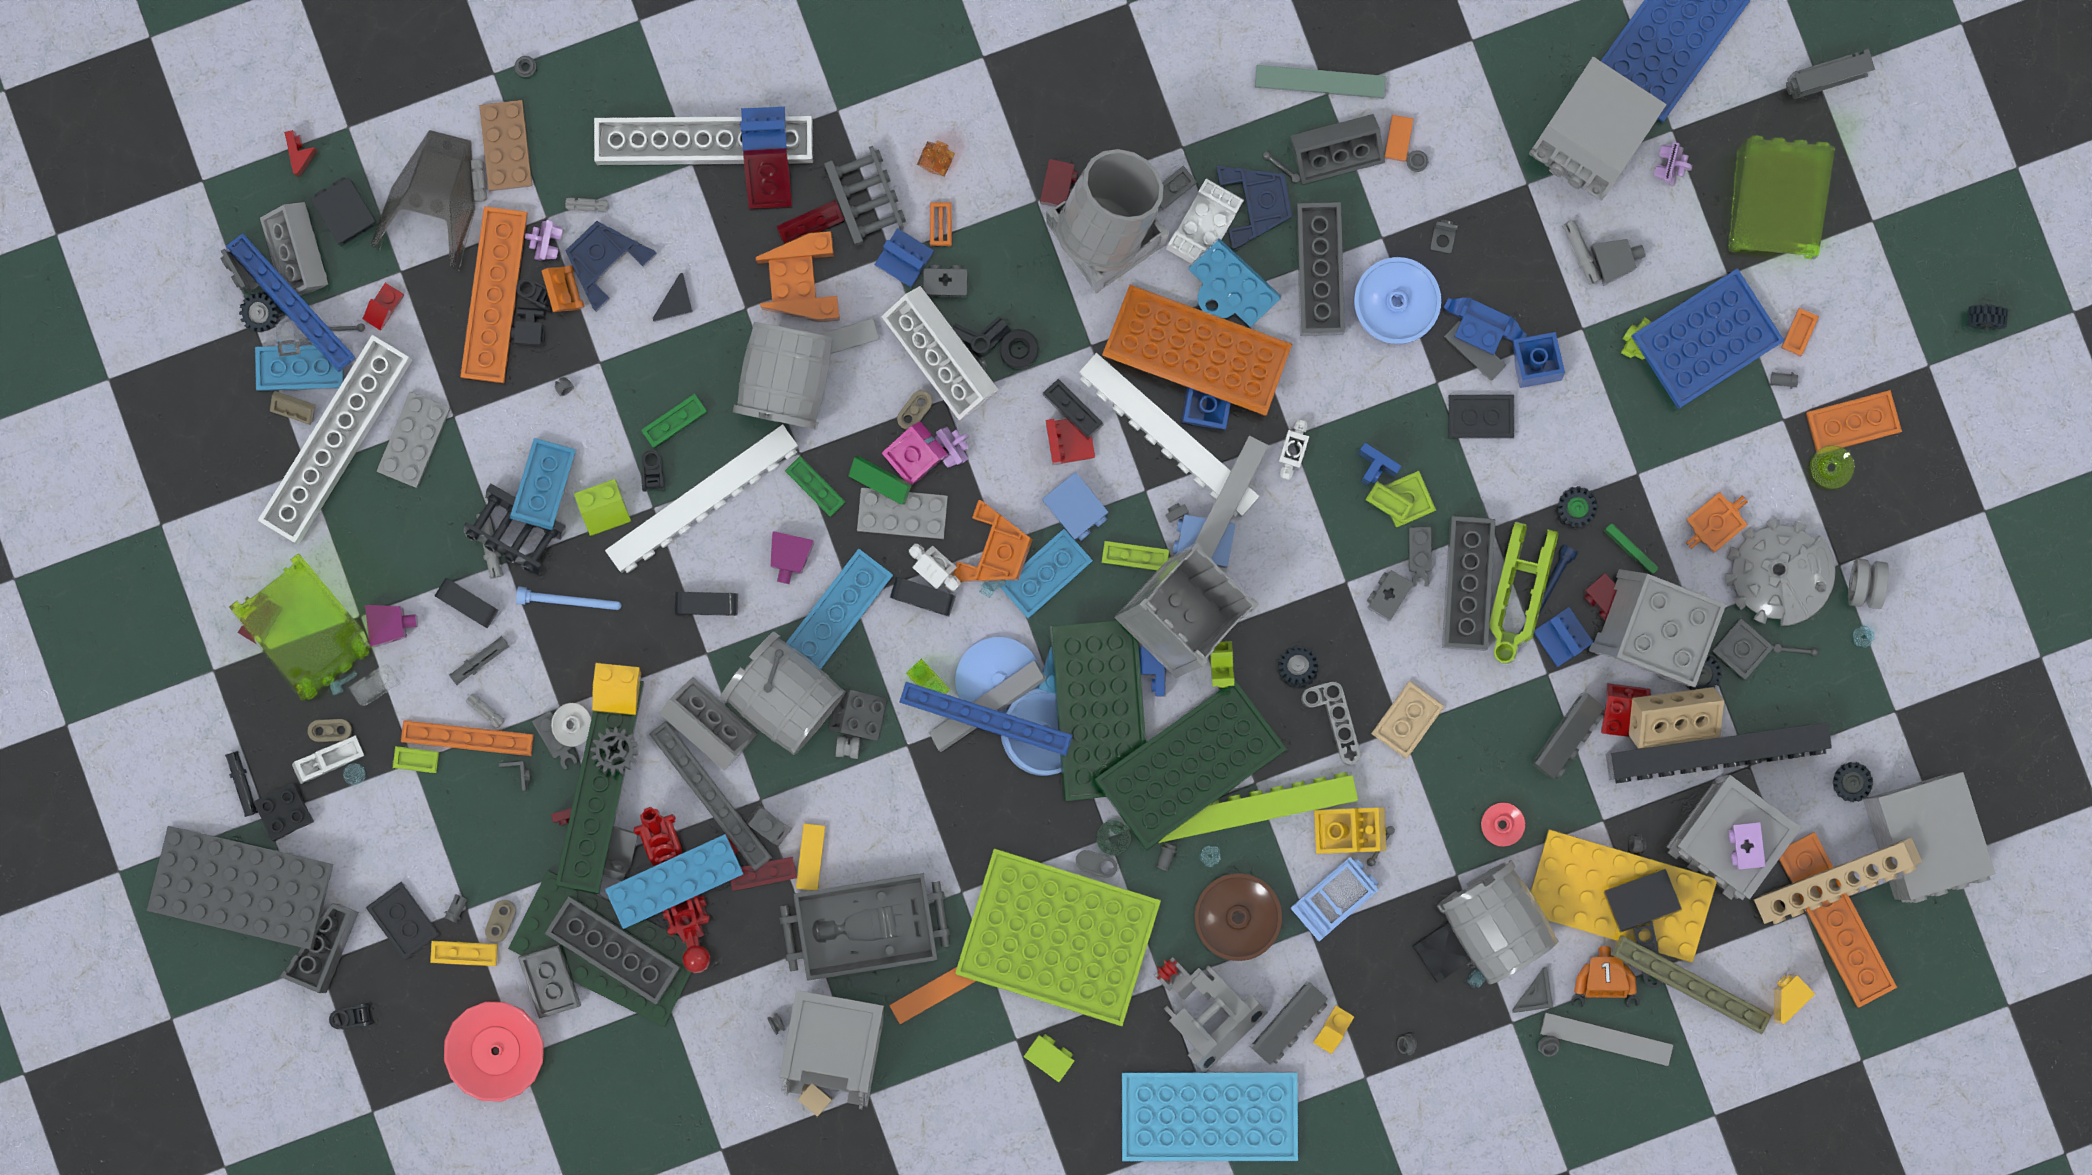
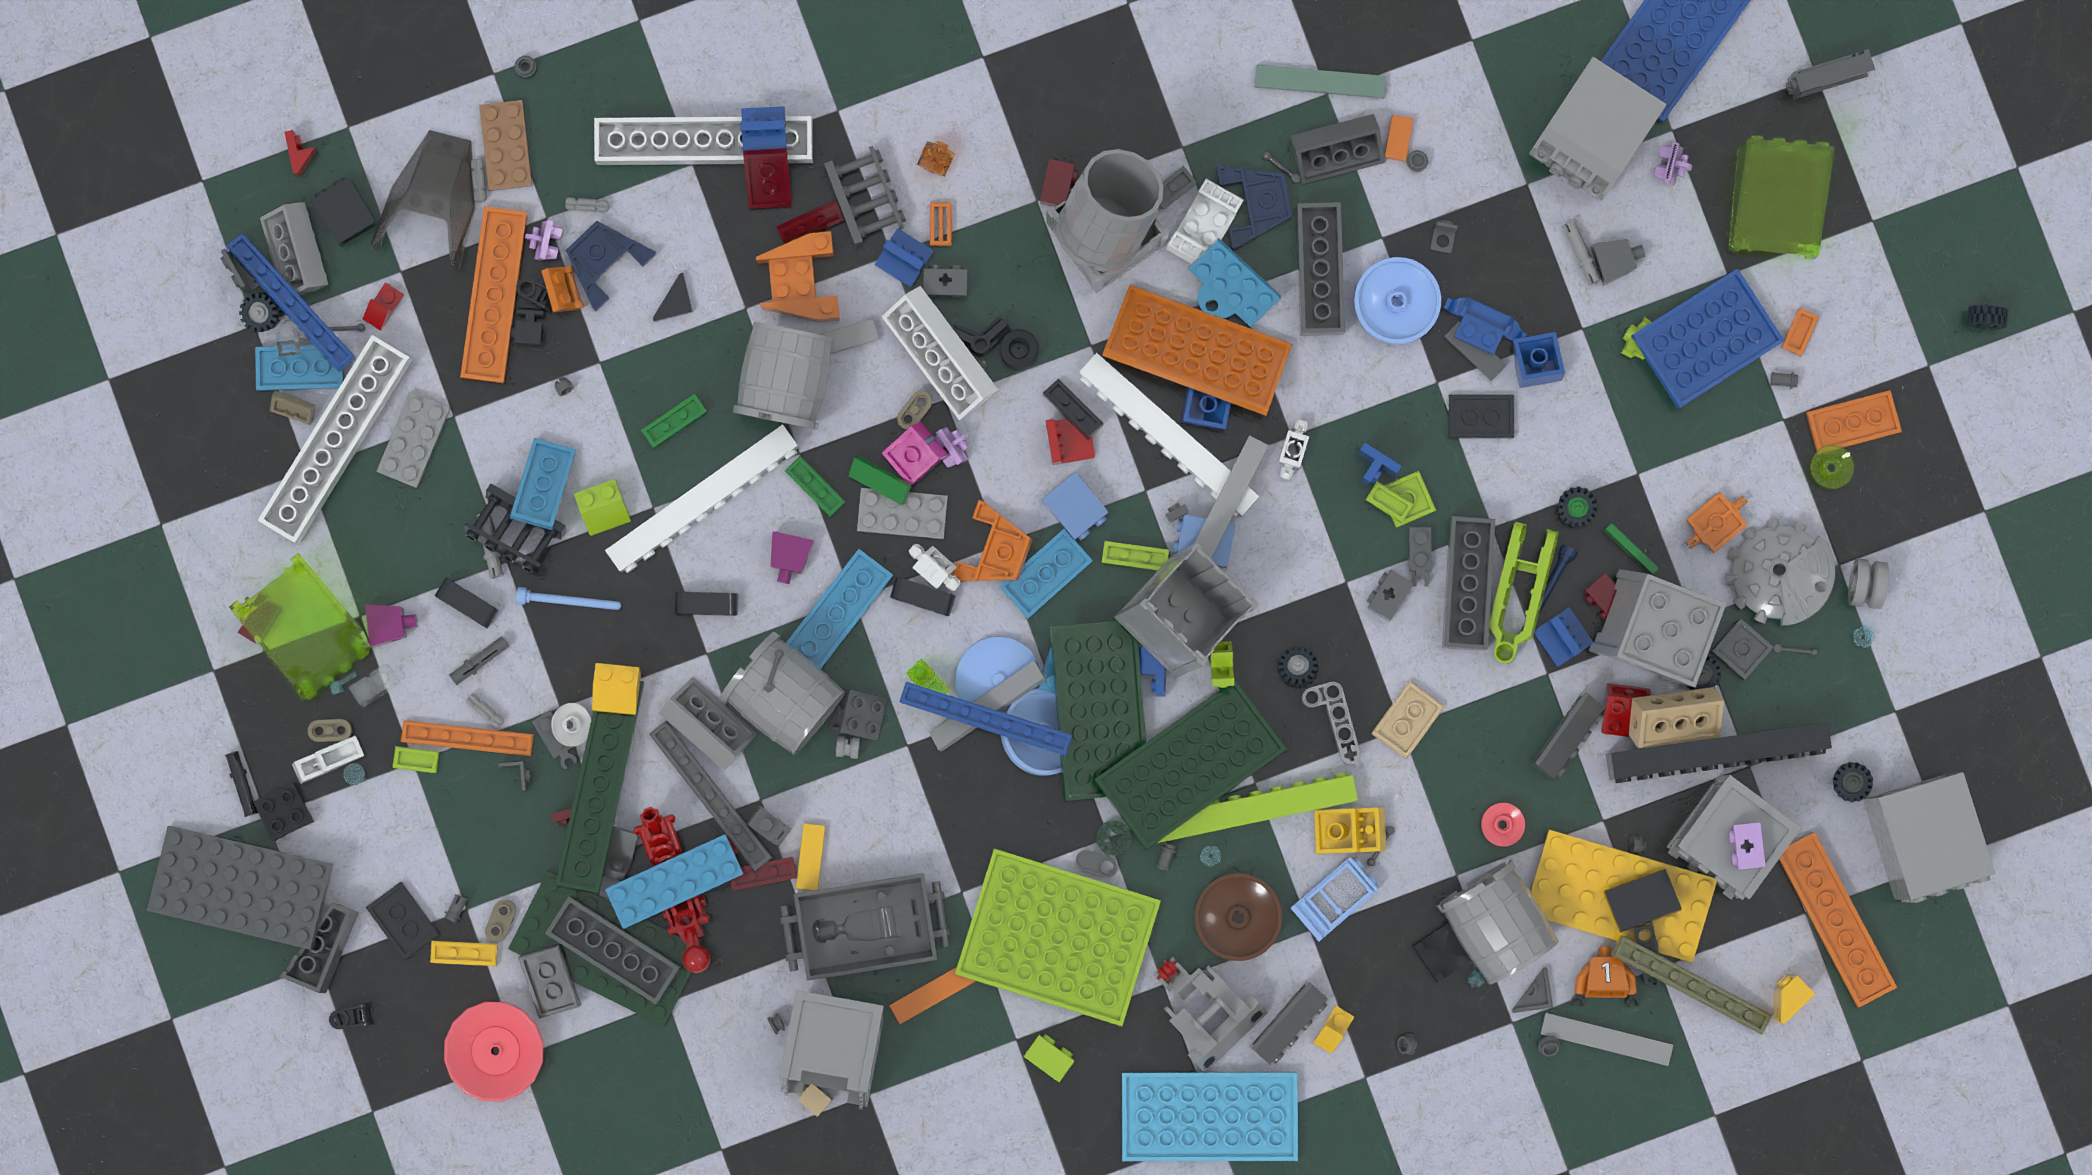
dark grey gear [590,727,639,776] -> none
black piece [641,450,665,492] -> none
clear light blue hand [979,580,1006,598] -> none
tan brick [1754,837,1922,924] -> none

